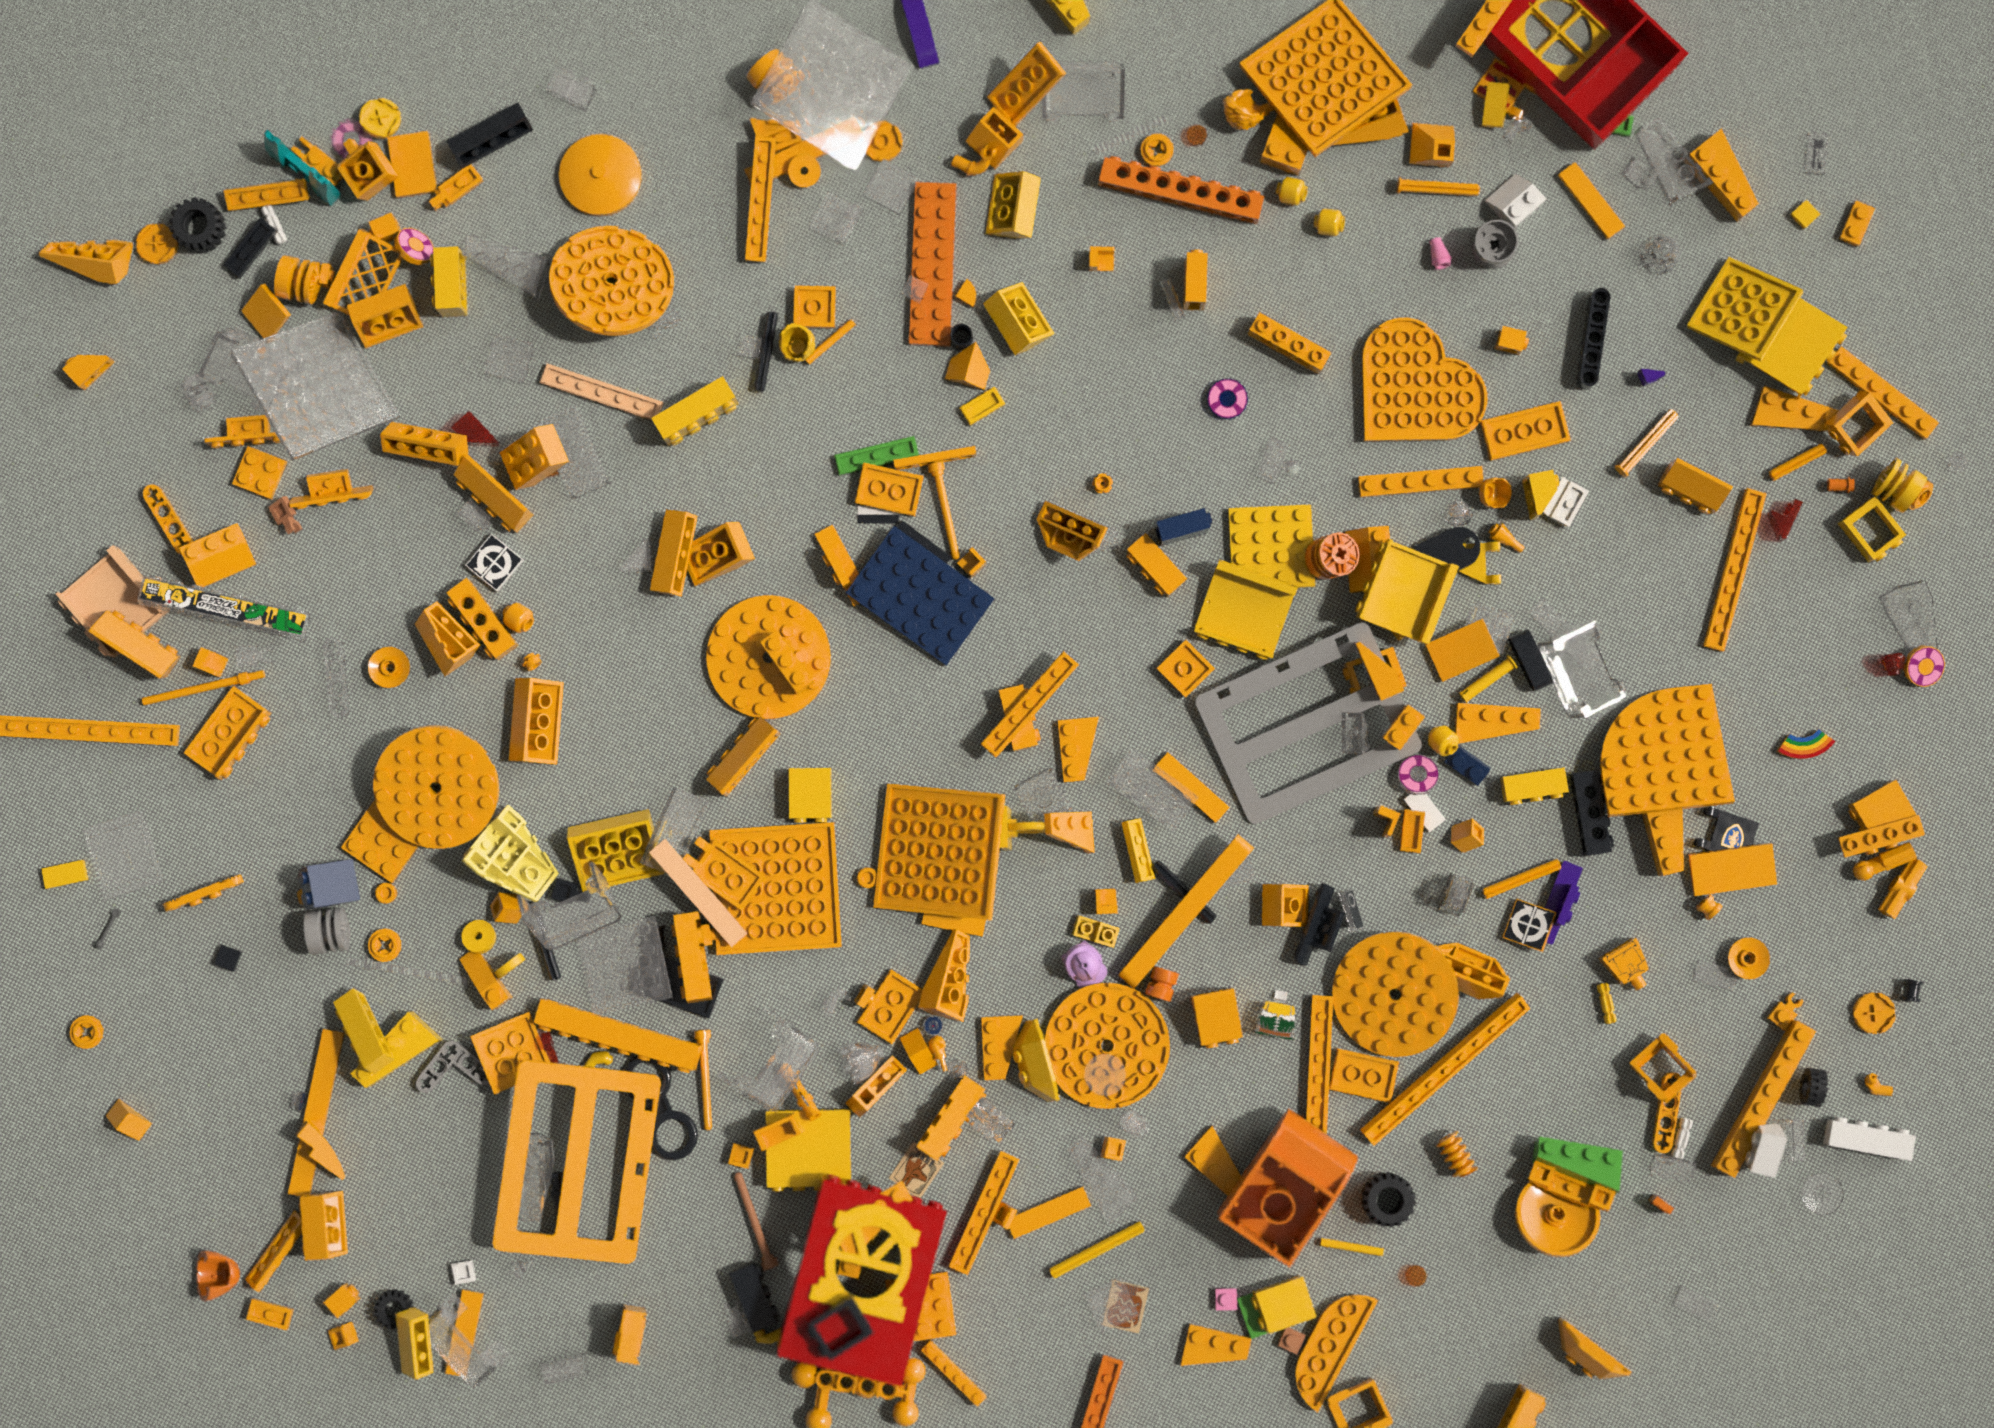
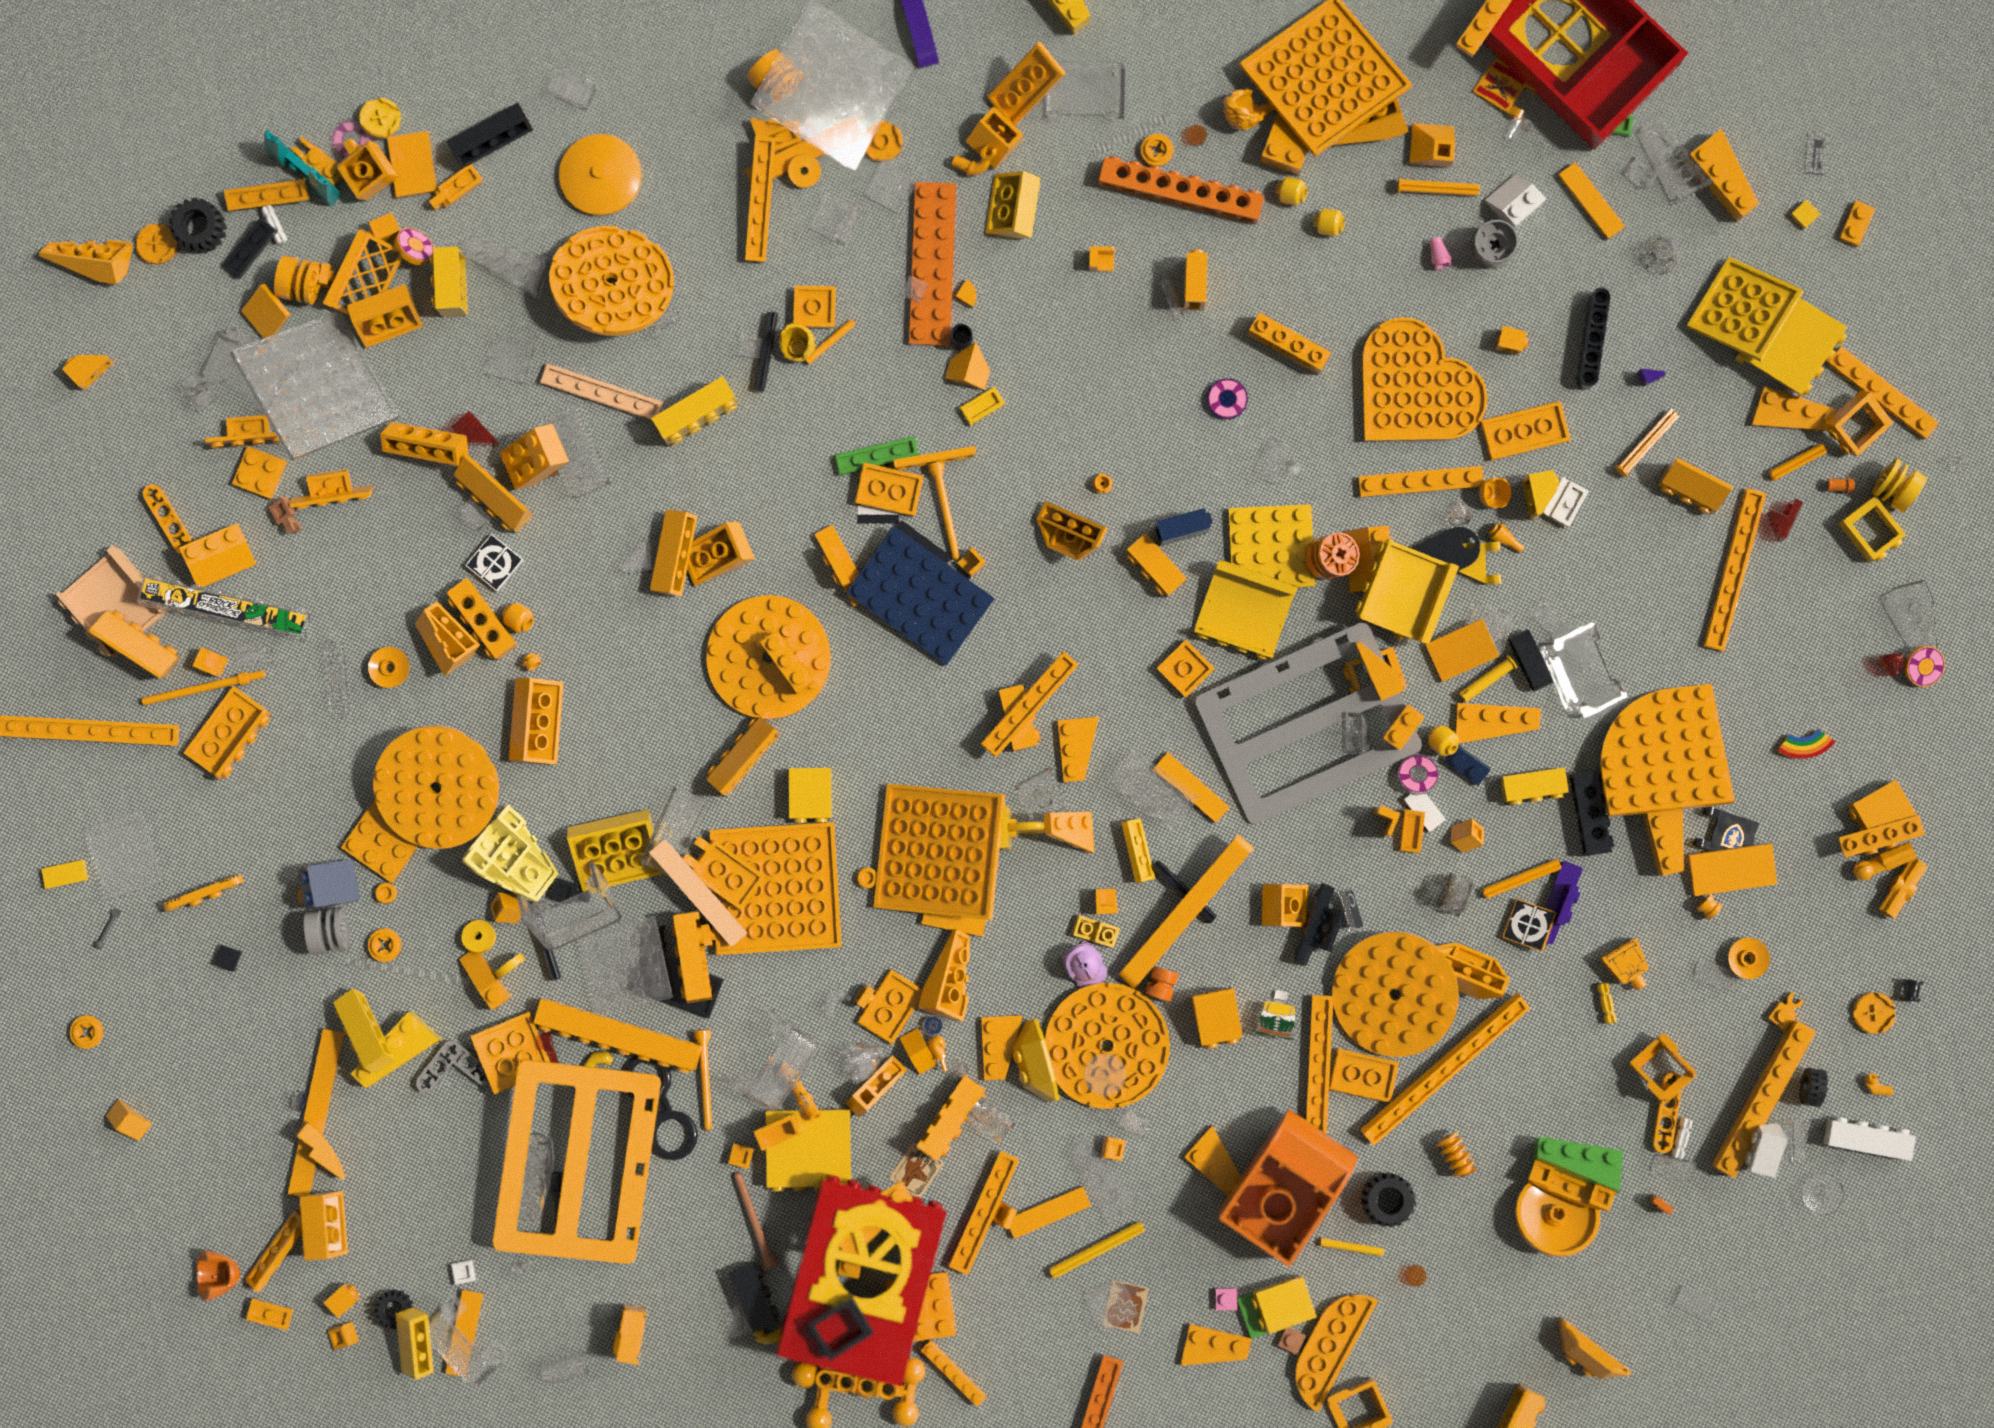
yellow slope [983,282,1054,355] -> none
yellow slope [1482,82,1510,128] -> none
light orange gear [1909,480,1933,510] -> none

